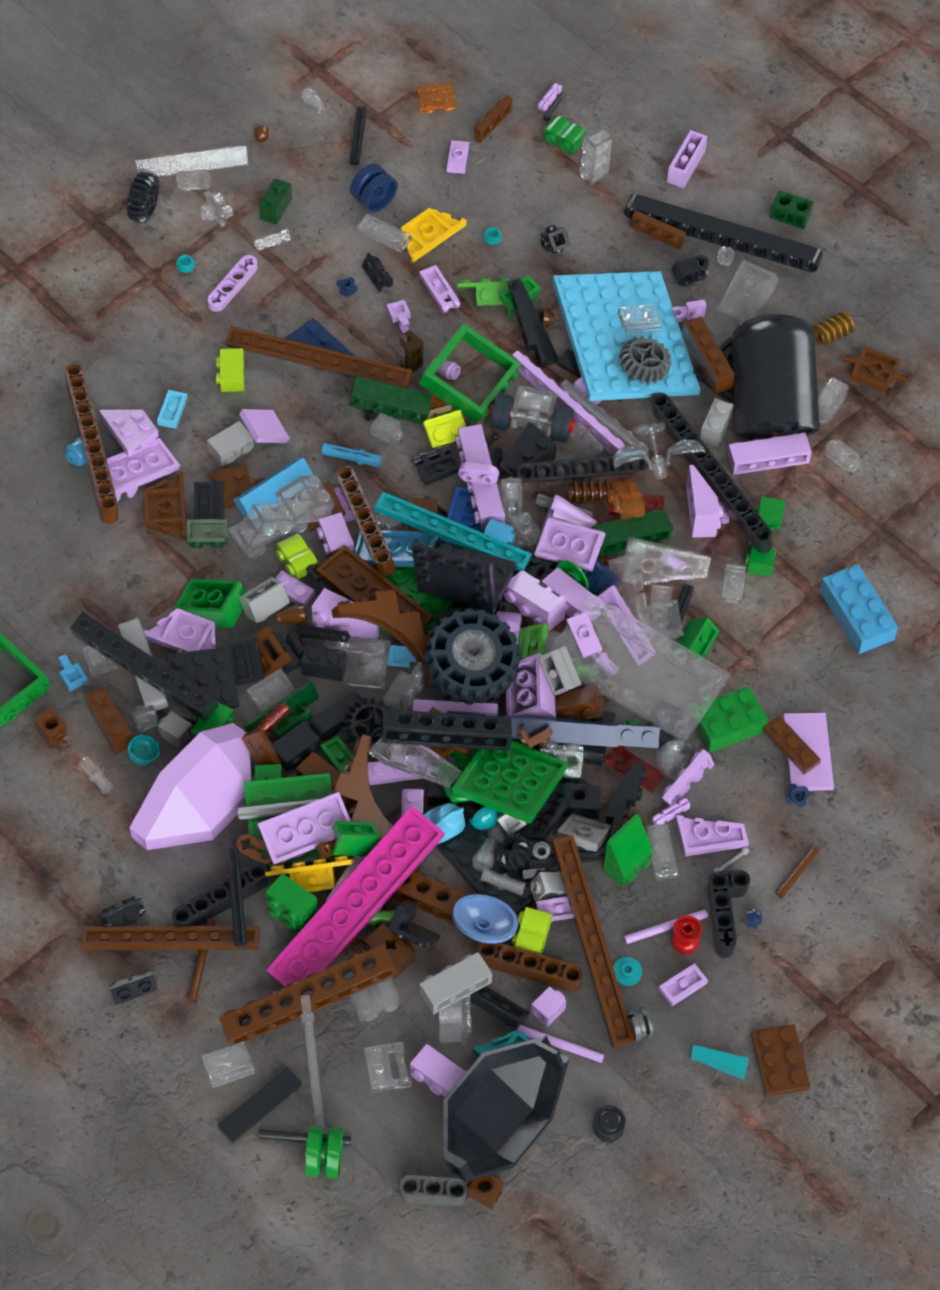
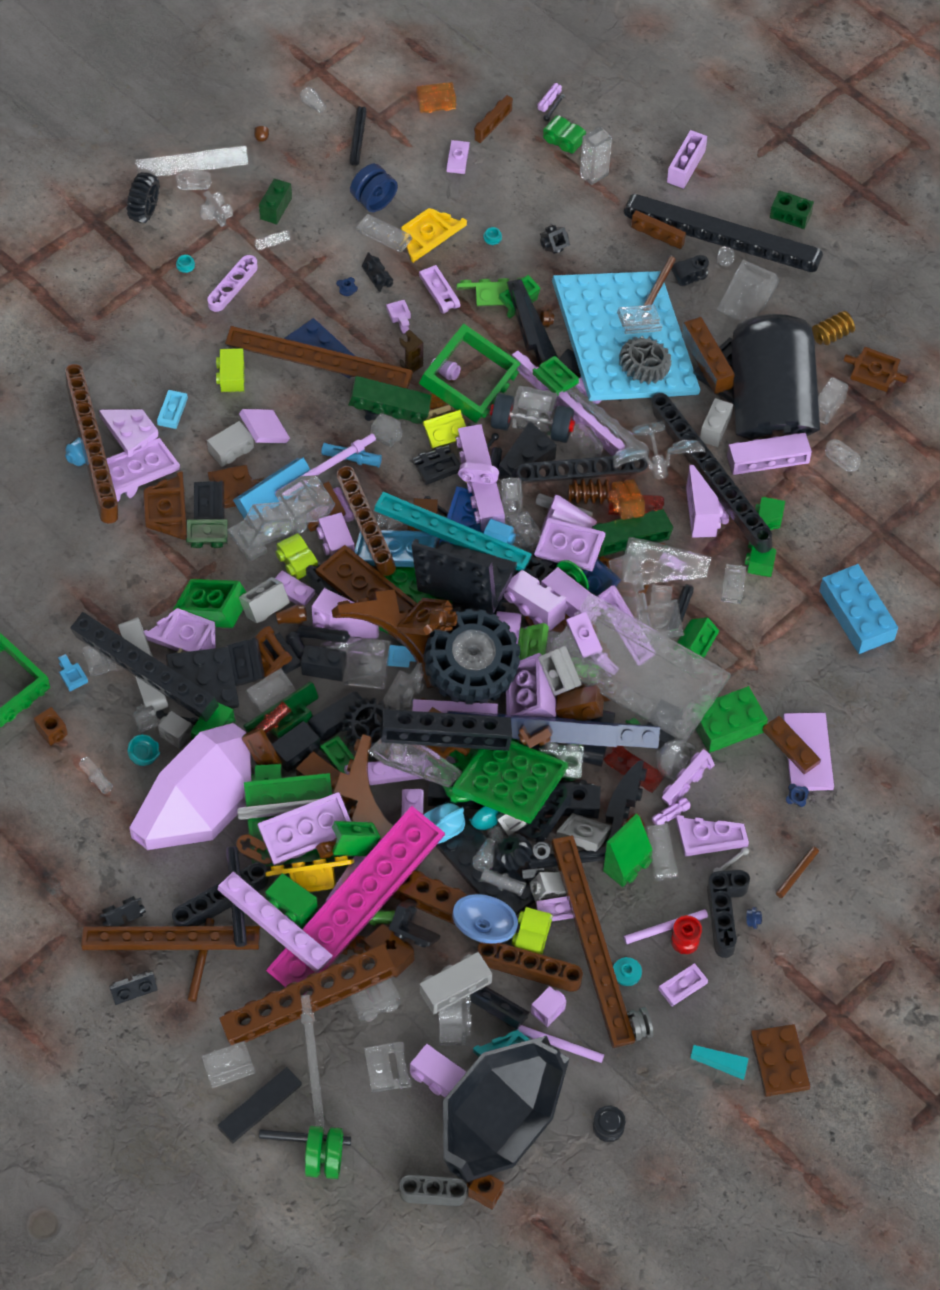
reddish brown brick [85,686,132,755] -> none
lavender plate [672,299,706,323] -> none
none -> lavender plate [218,872,333,973]
none -> lavender bar [275,434,376,498]
none -> reddish brown plate [397,598,457,635]
none -> green plate [532,356,579,397]
none -> reddish brown bar [642,256,676,311]

